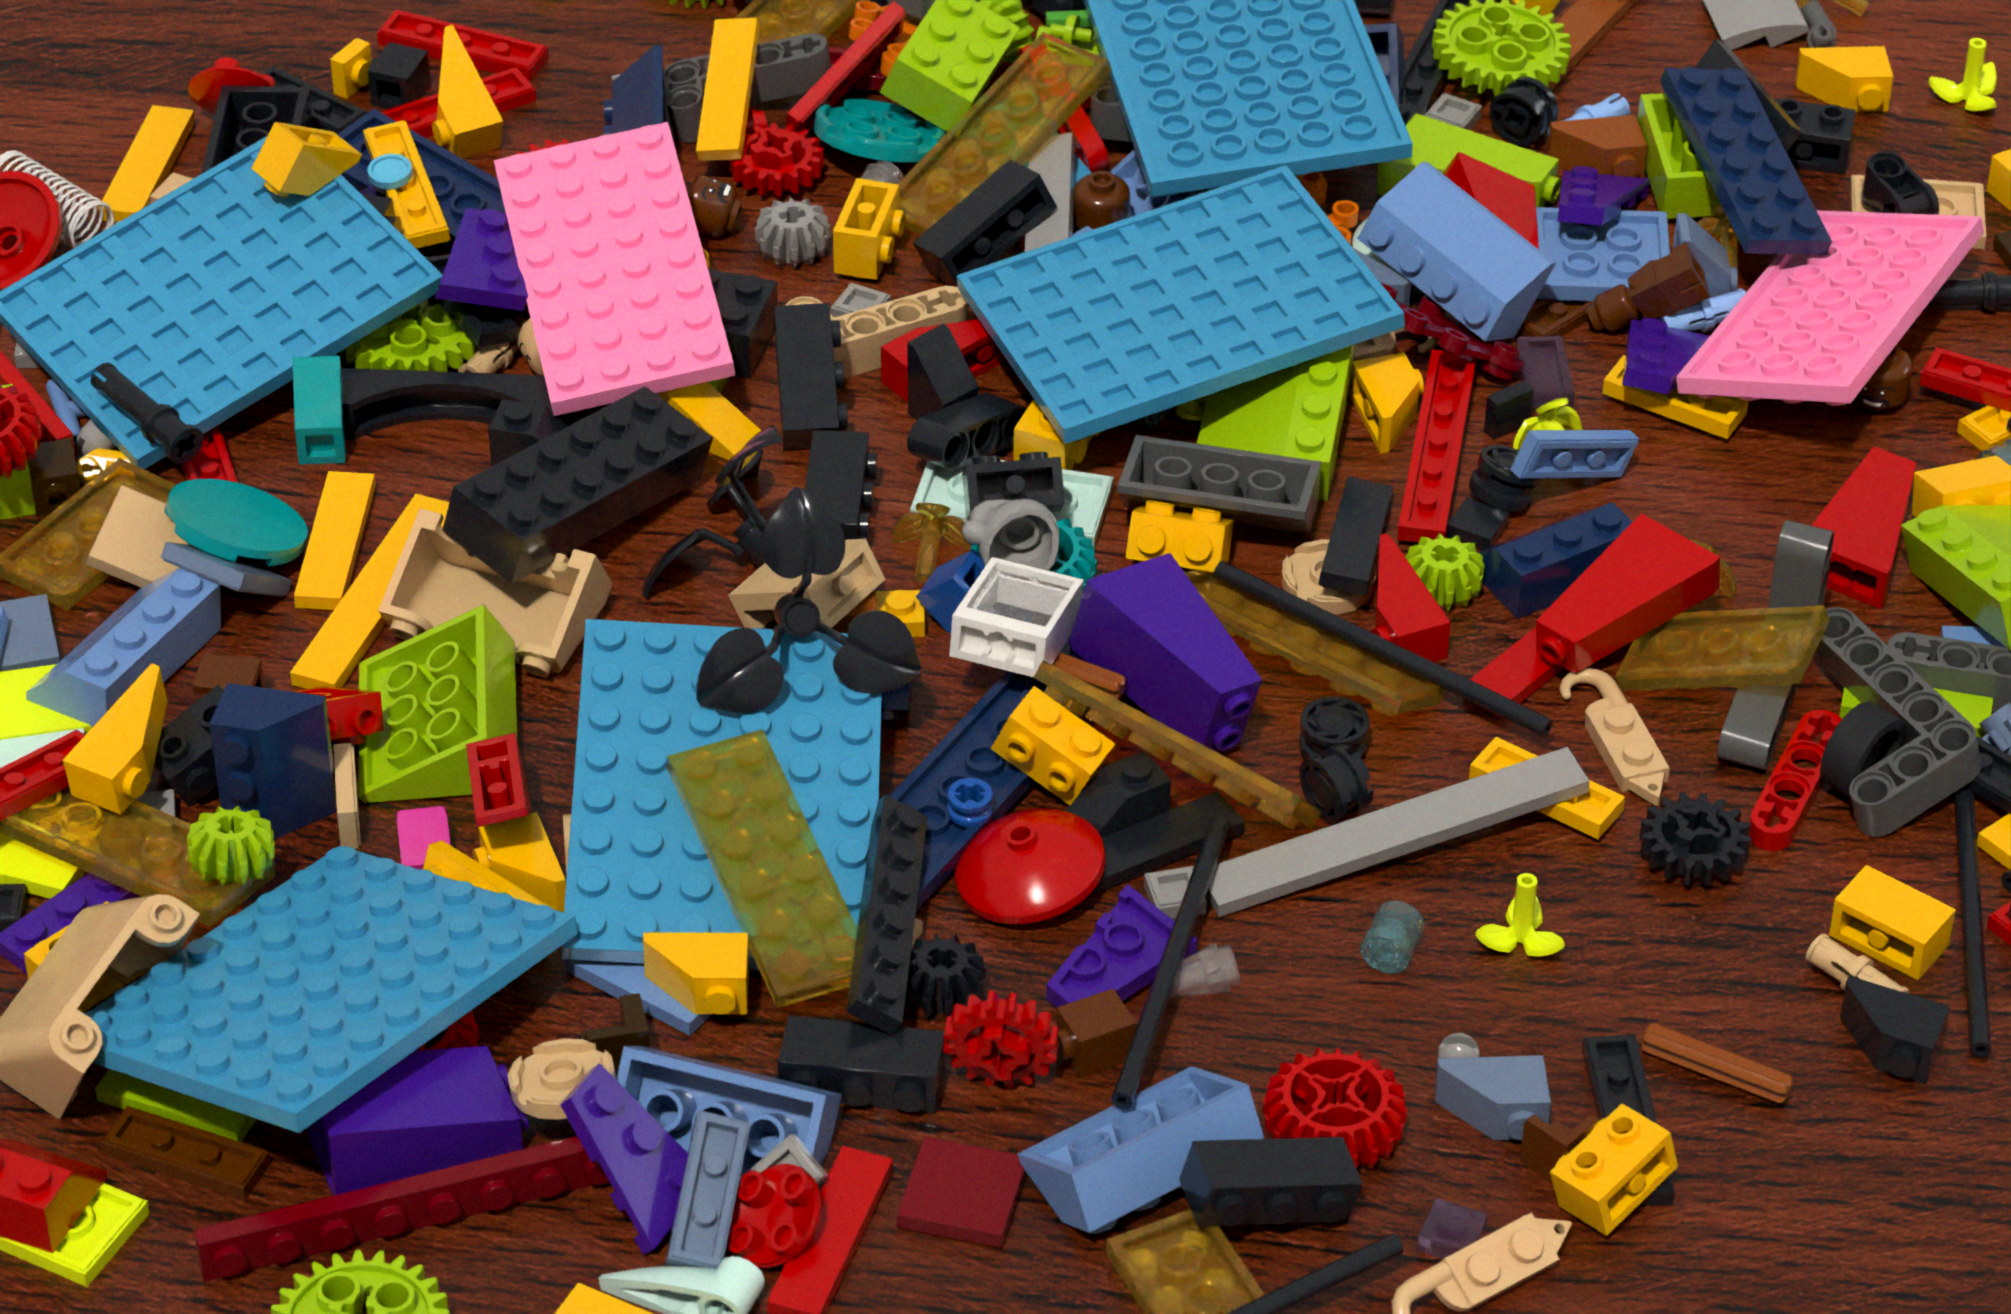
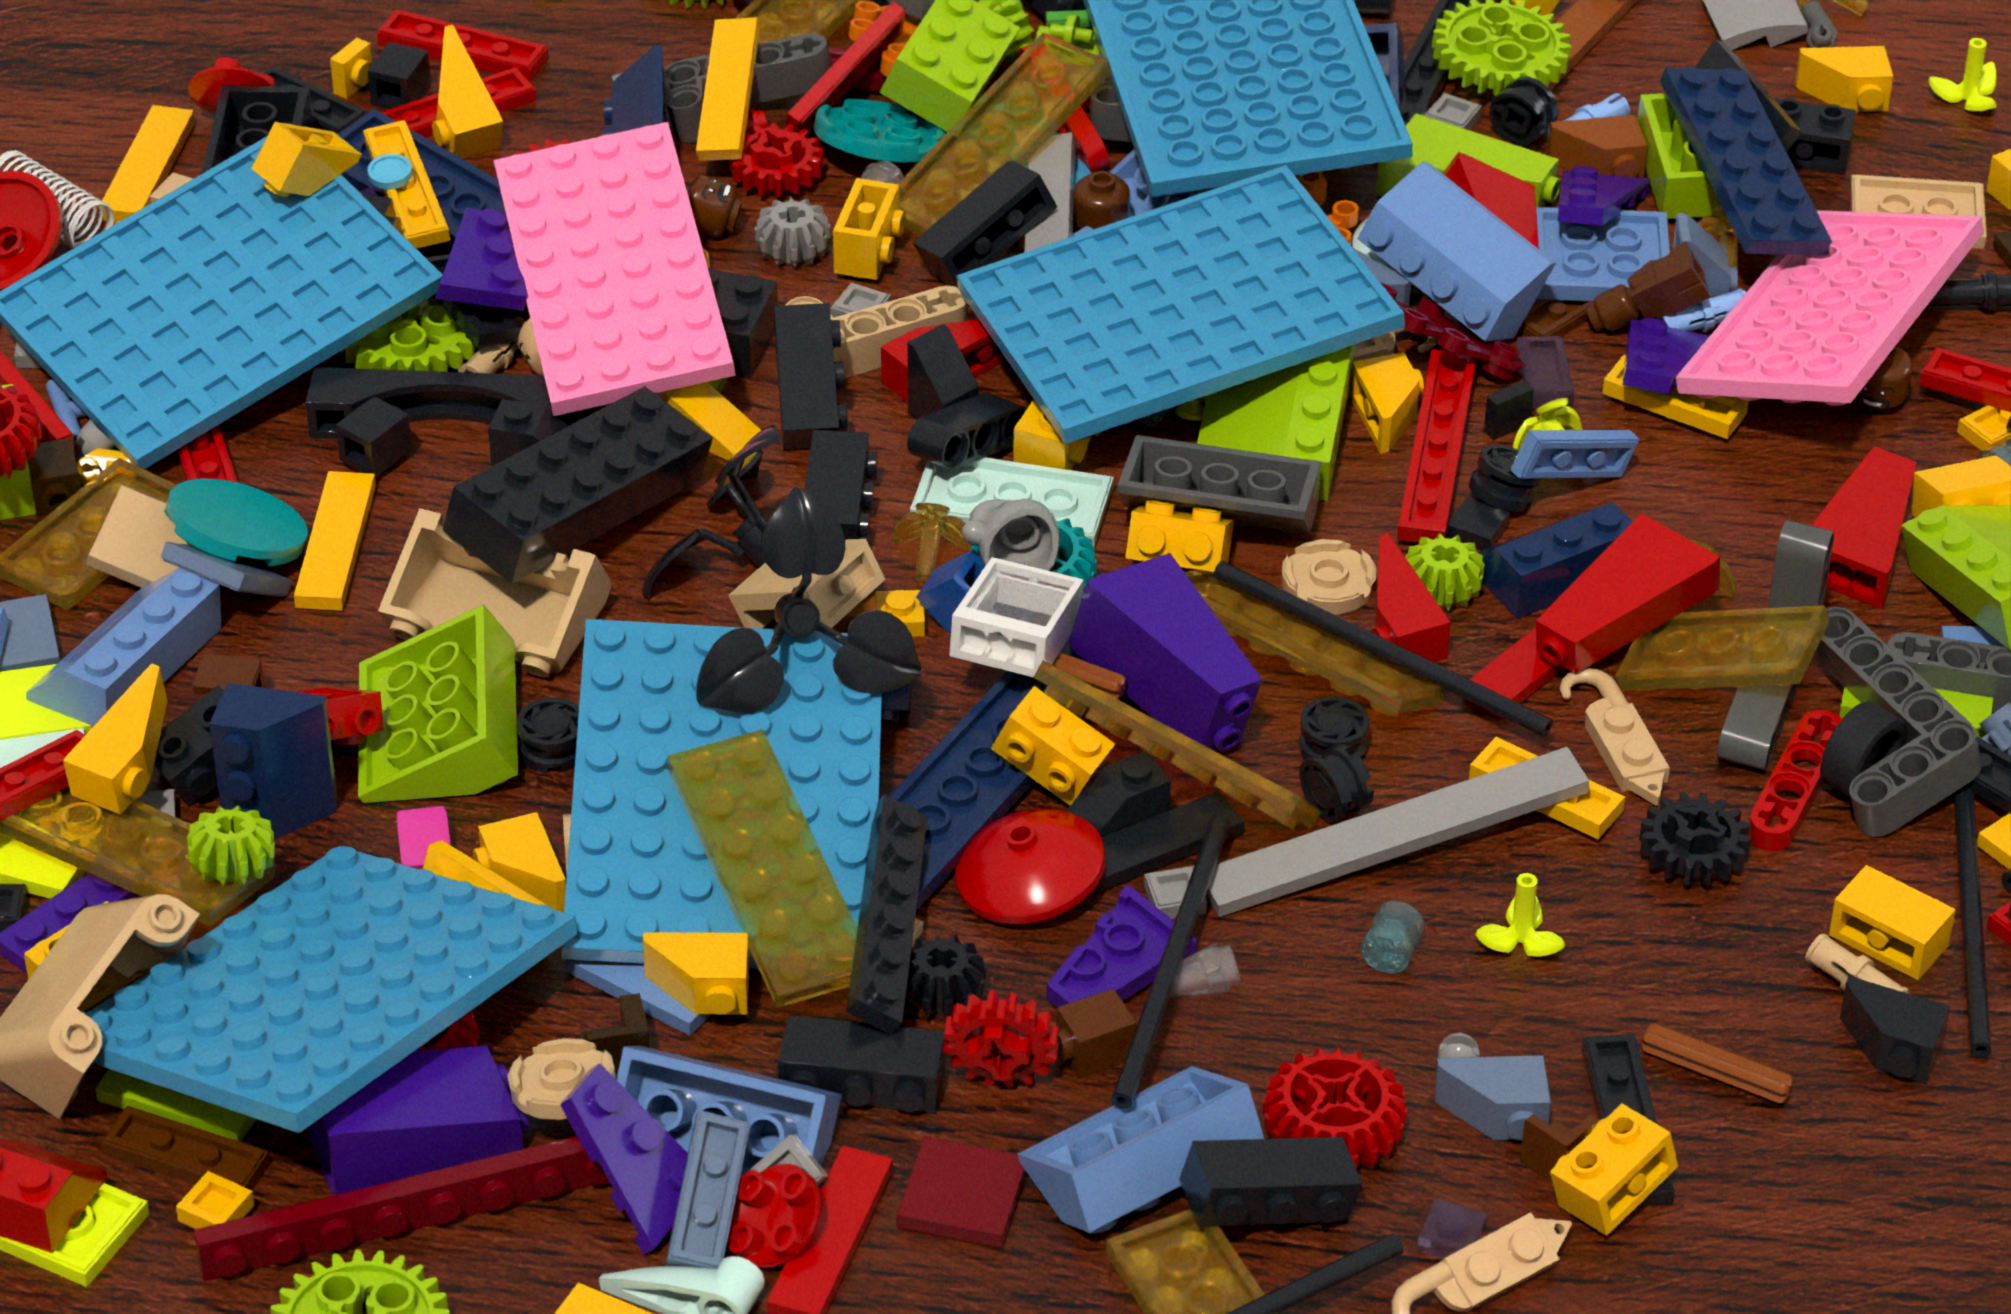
black pin [90,362,204,464] -> none
yellow tile [290,494,449,689] -> none
teal slope [293,356,346,465] -> none
tan tile [333,743,361,849] -> none
red slope [466,733,532,827] -> none
blue bush [947,778,993,827] -> none
black brick [962,452,1065,519] -> none
black tile [1318,476,1393,596] -> none
black piece [1861,152,1939,215] -> none
none -> yellow plate [176,1171,254,1229]
none -> black brick [336,396,412,478]
none -> black wheel [517,697,579,773]

